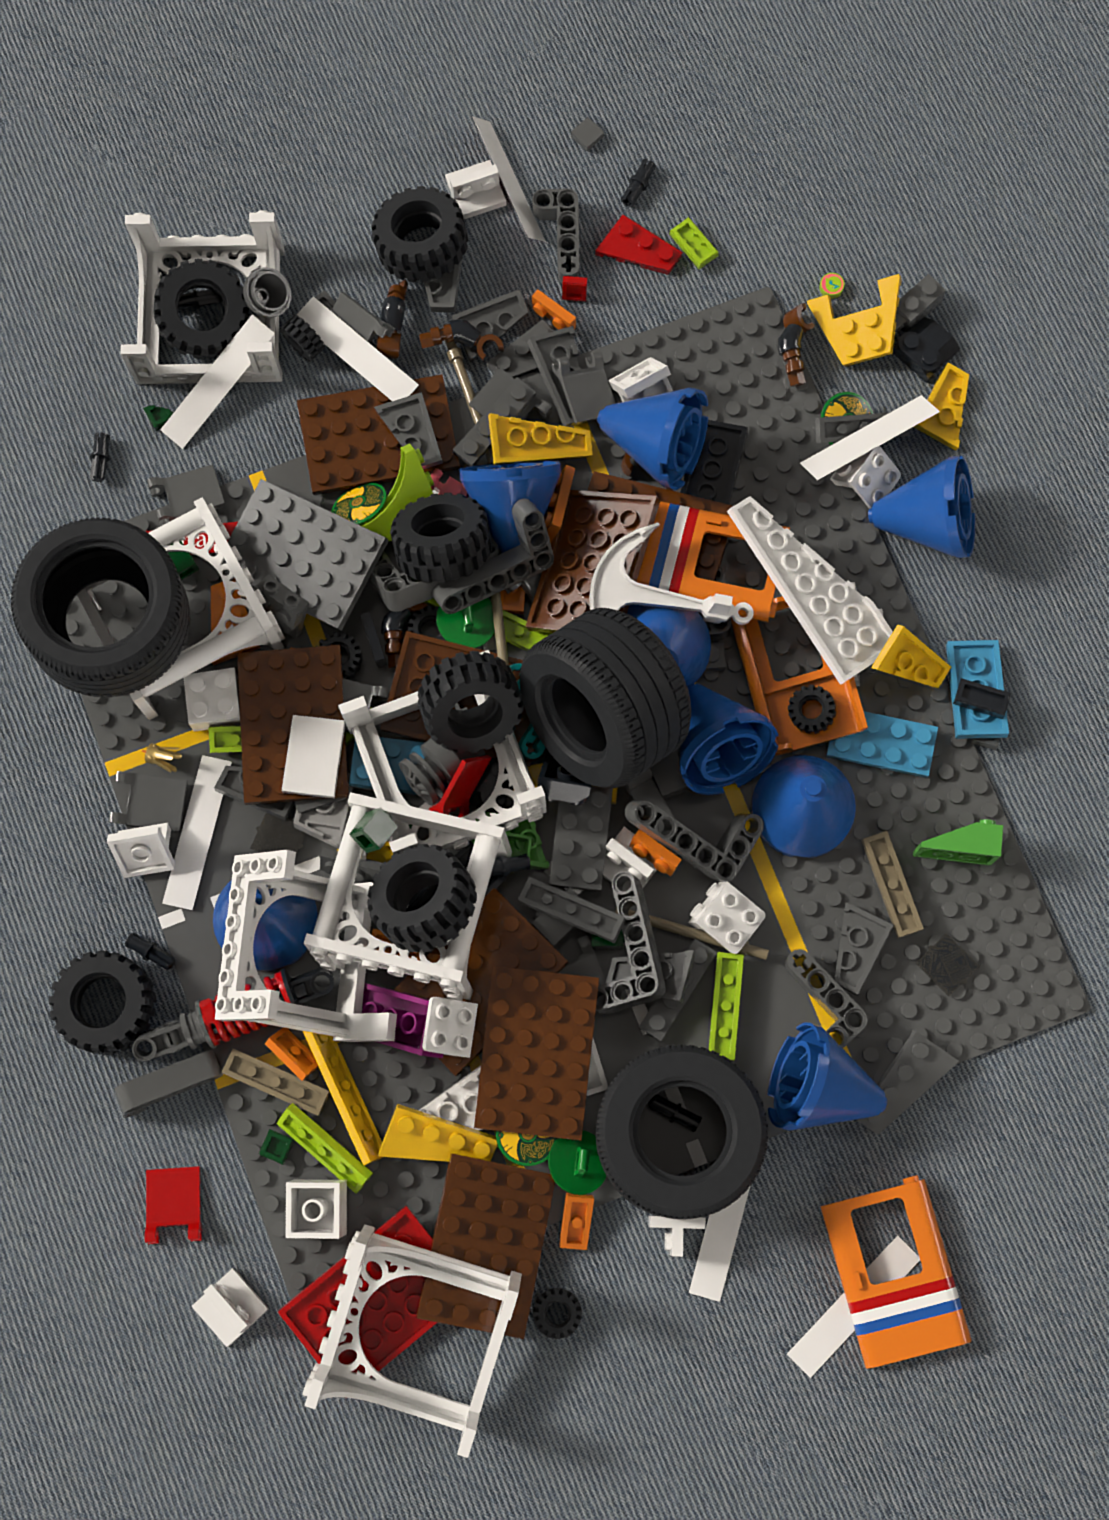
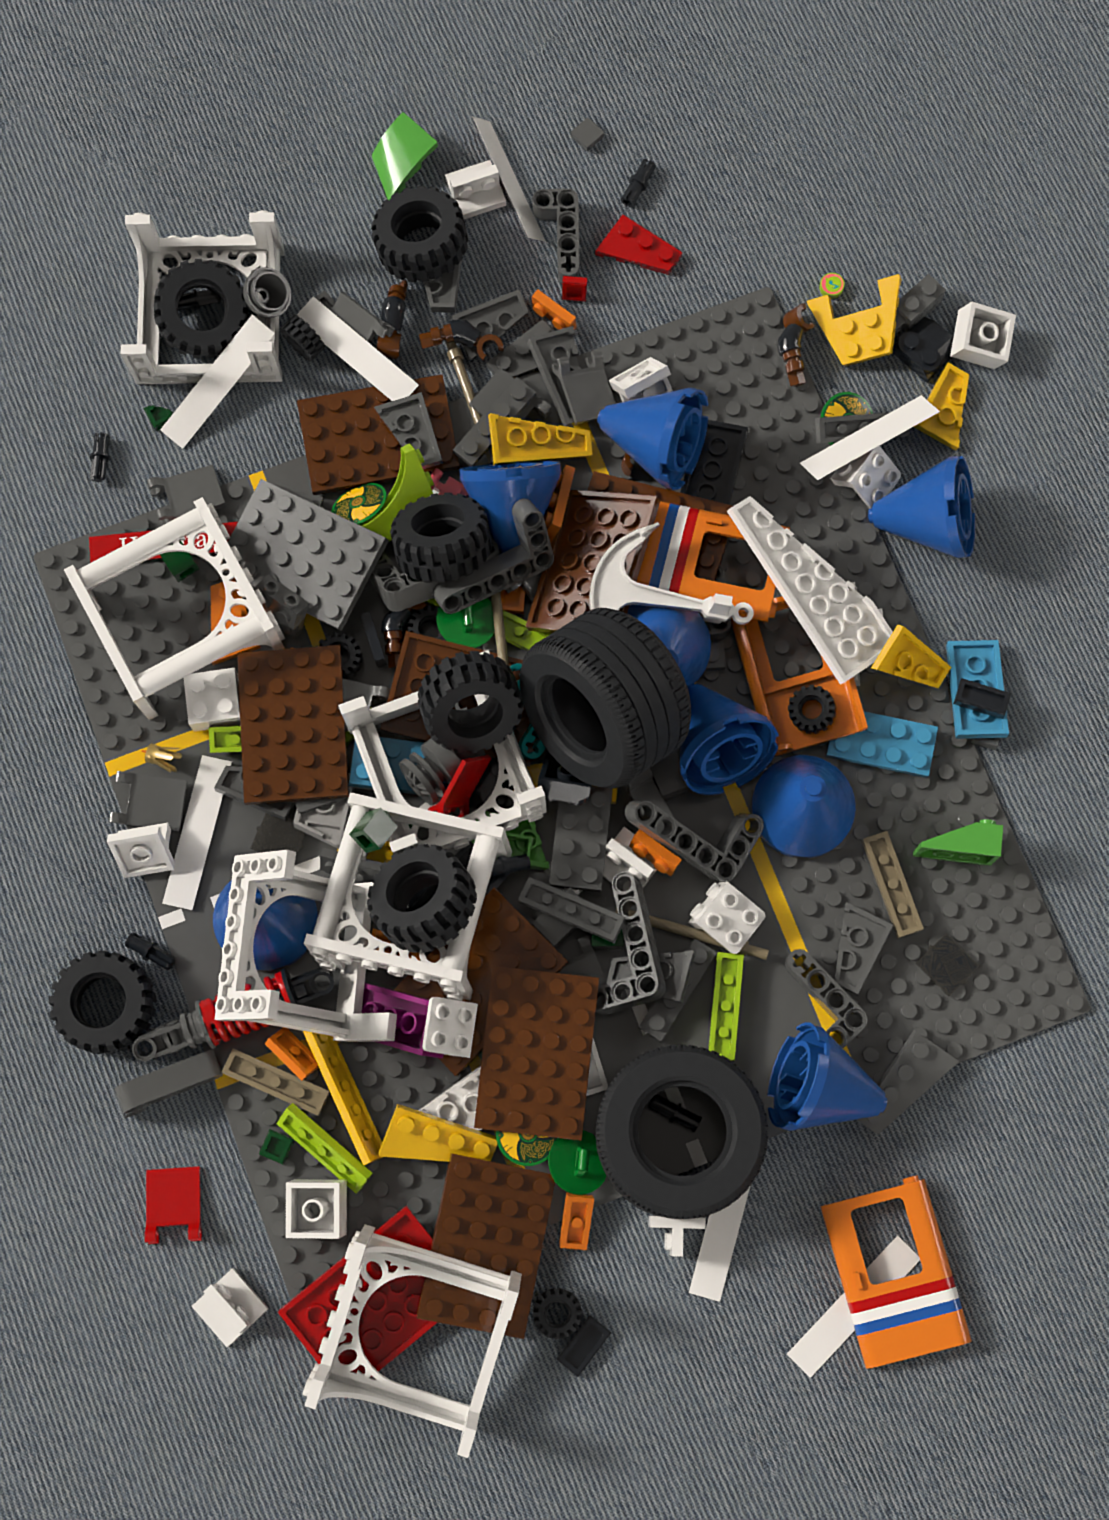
black tyre [11,517,190,698] -> none
white tile [282,715,346,799] -> none
lime plate [669,217,719,270] -> none
none -> bright green slope [372,112,438,200]
none -> black tile [557,1315,612,1377]
none -> white brick [950,302,1016,369]

